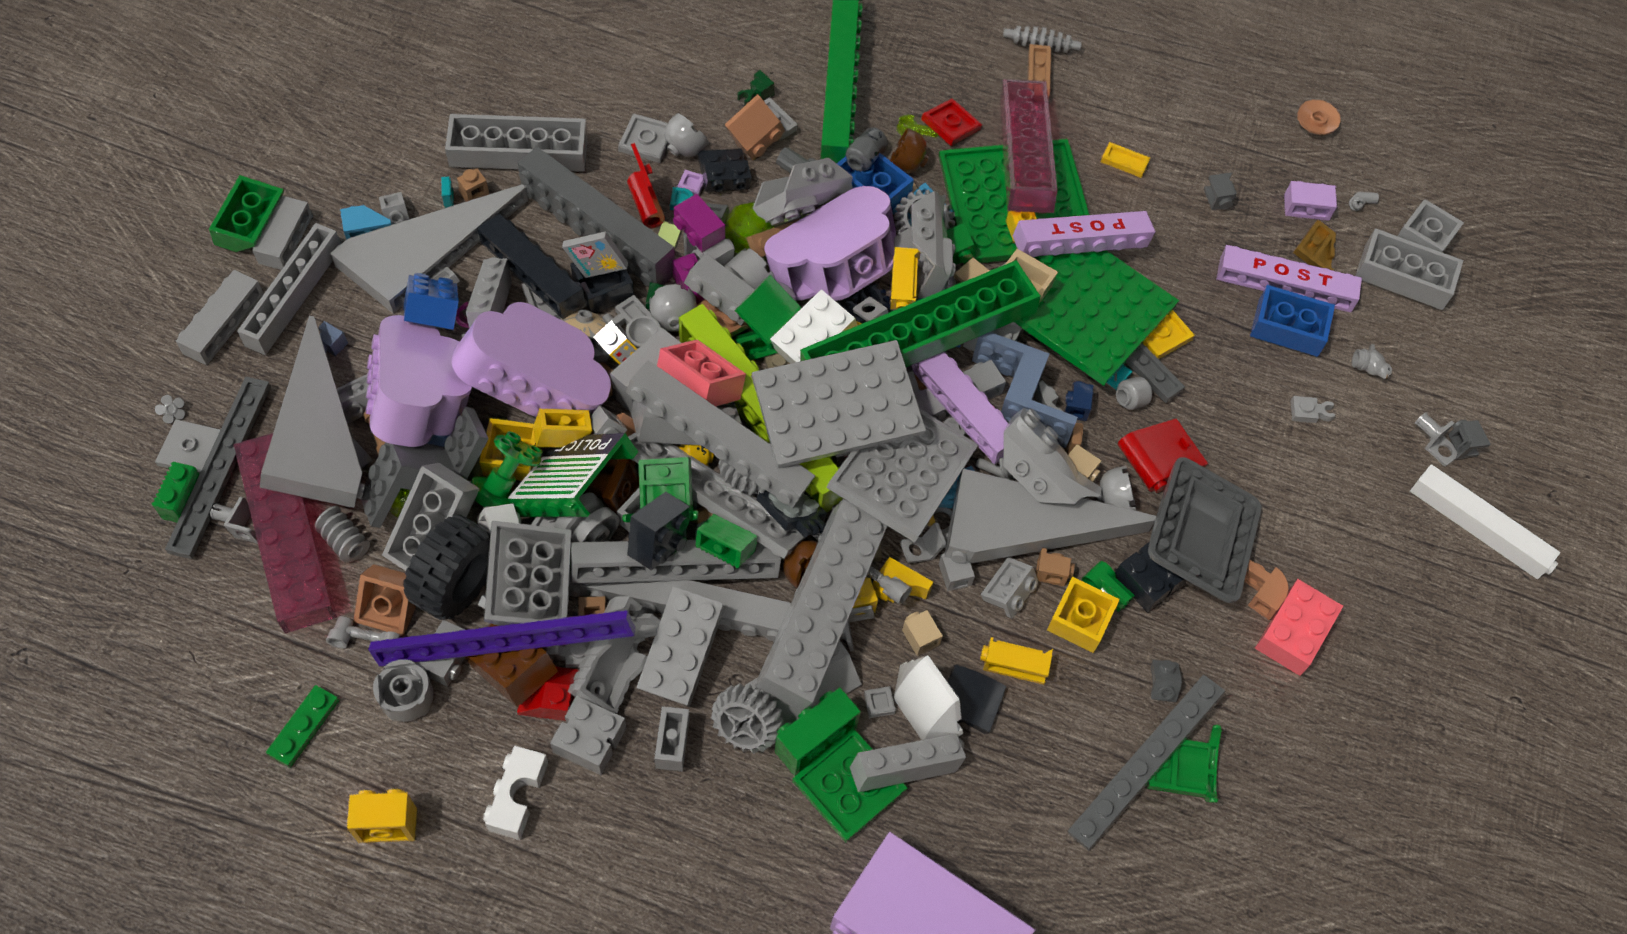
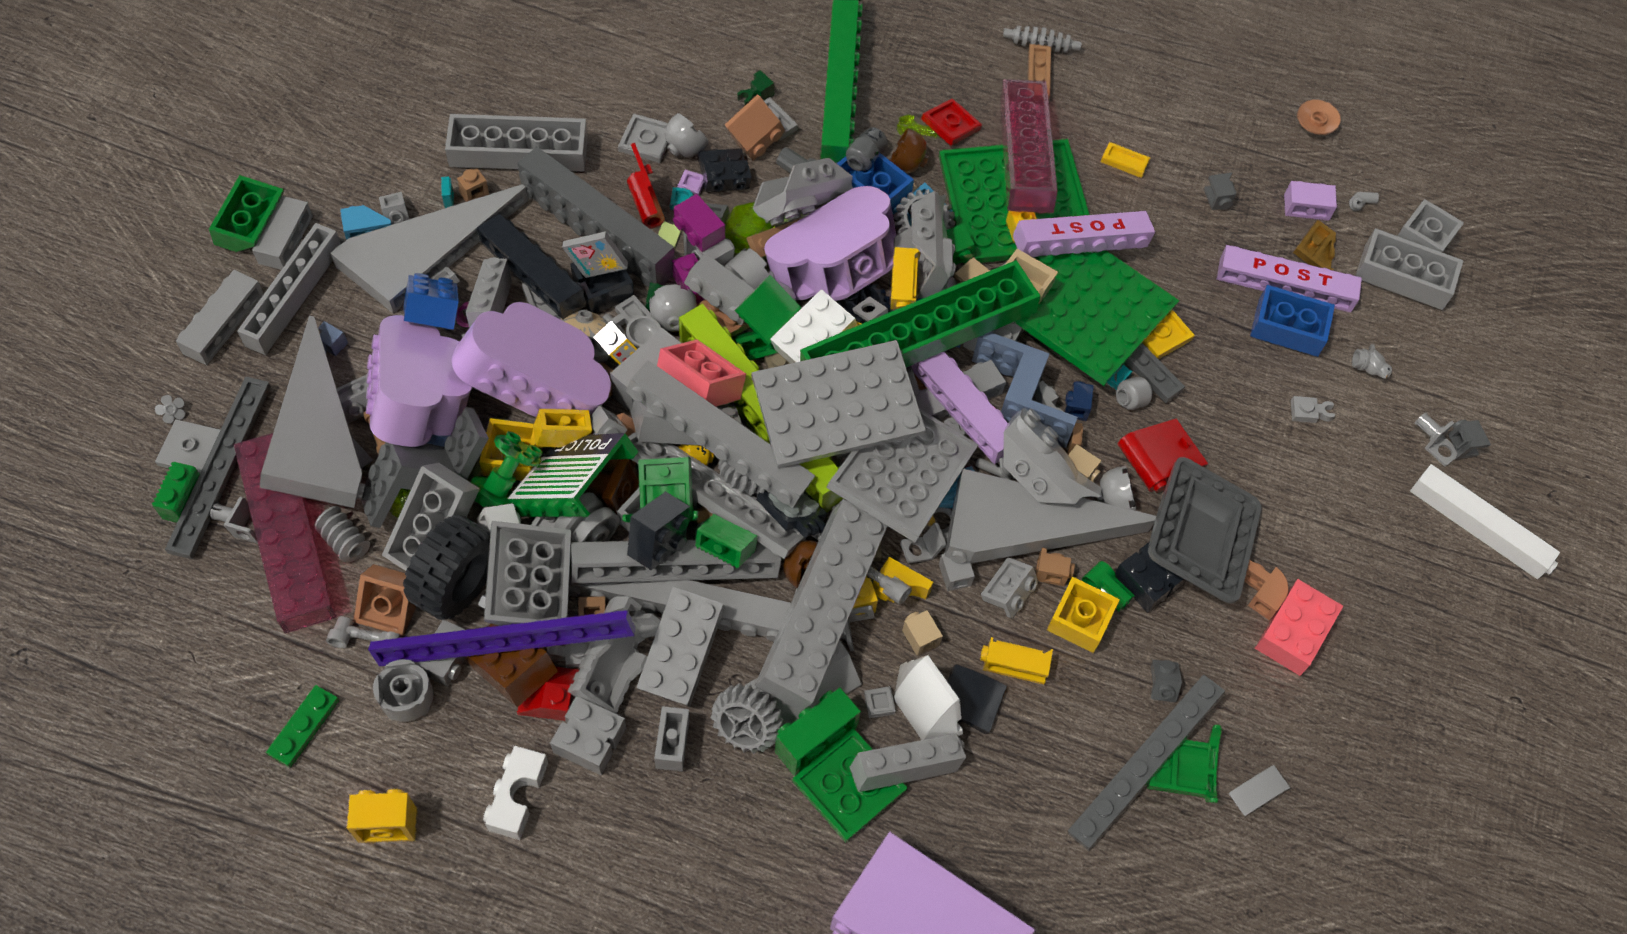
none -> light grey slope [1229,765,1290,817]

